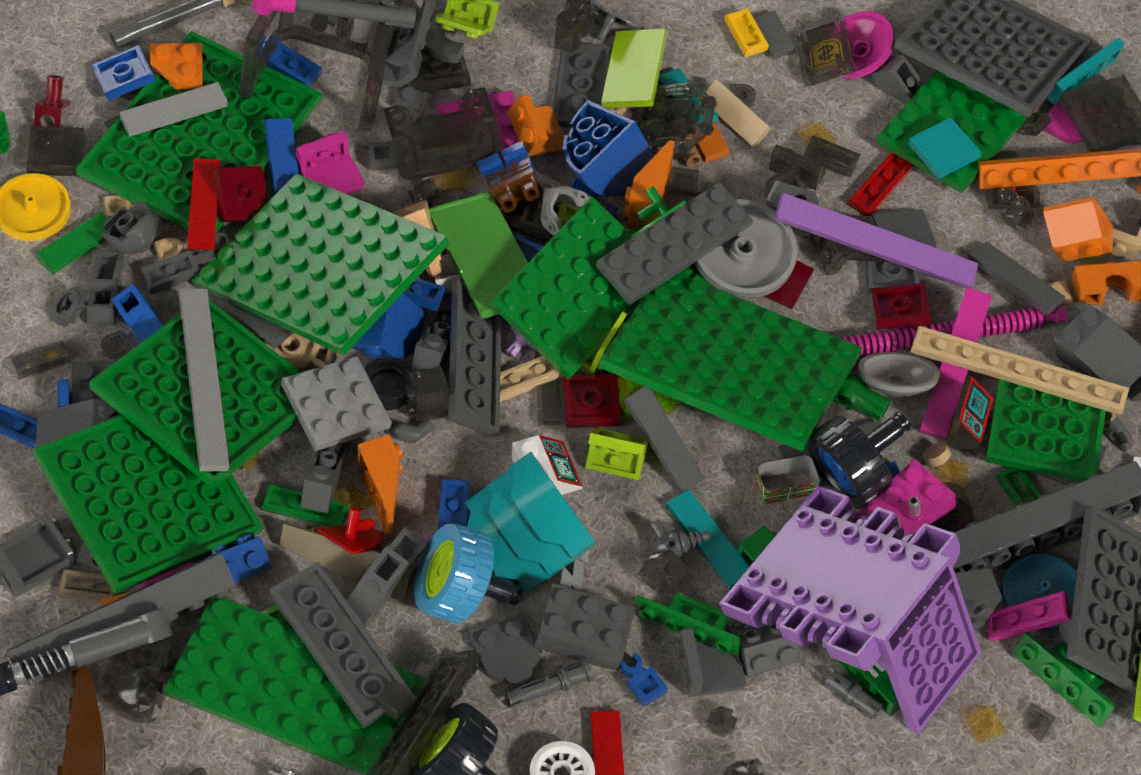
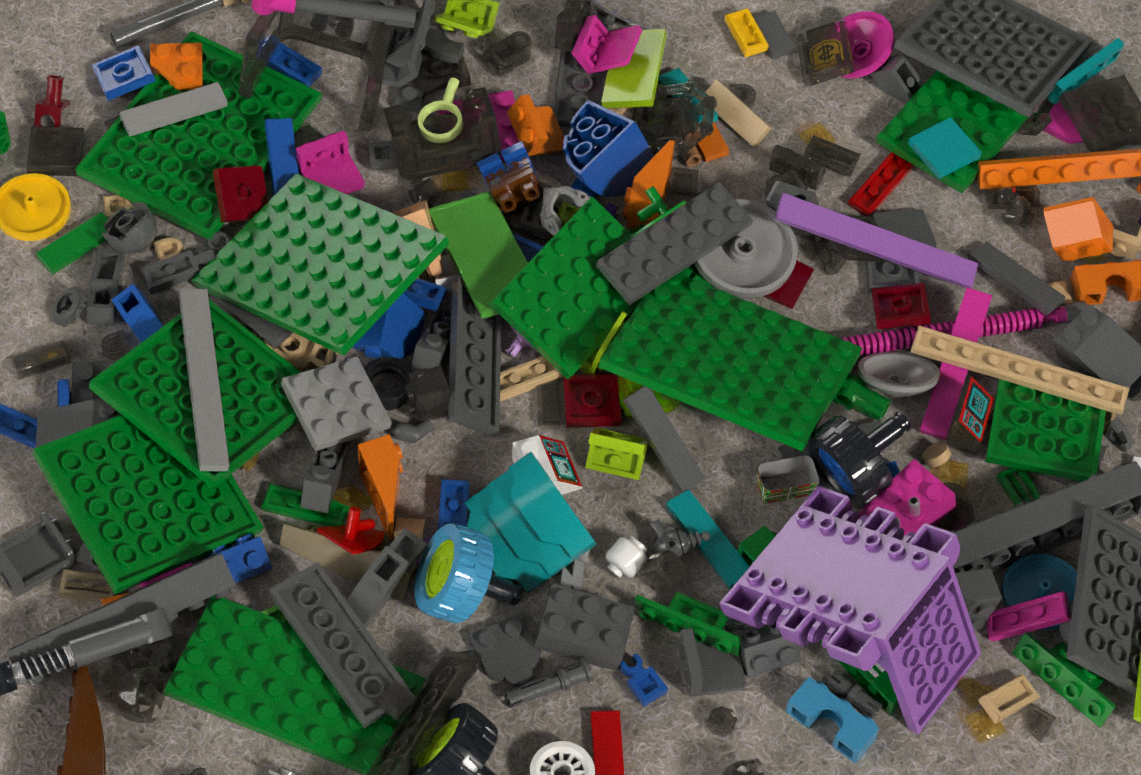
red tile [187,159,221,250] -> none
none -> tan tile [394,517,425,540]
none -> yellowish green piece [418,78,463,143]
none -> clear smoke piece [483,31,531,77]
none -> dark pink bracket [571,15,642,74]
none -> white head [606,536,647,579]
none -> dark azure arch [786,677,879,764]
none -> clear yellow tile [958,679,993,708]
none -> tan tile [978,673,1040,724]

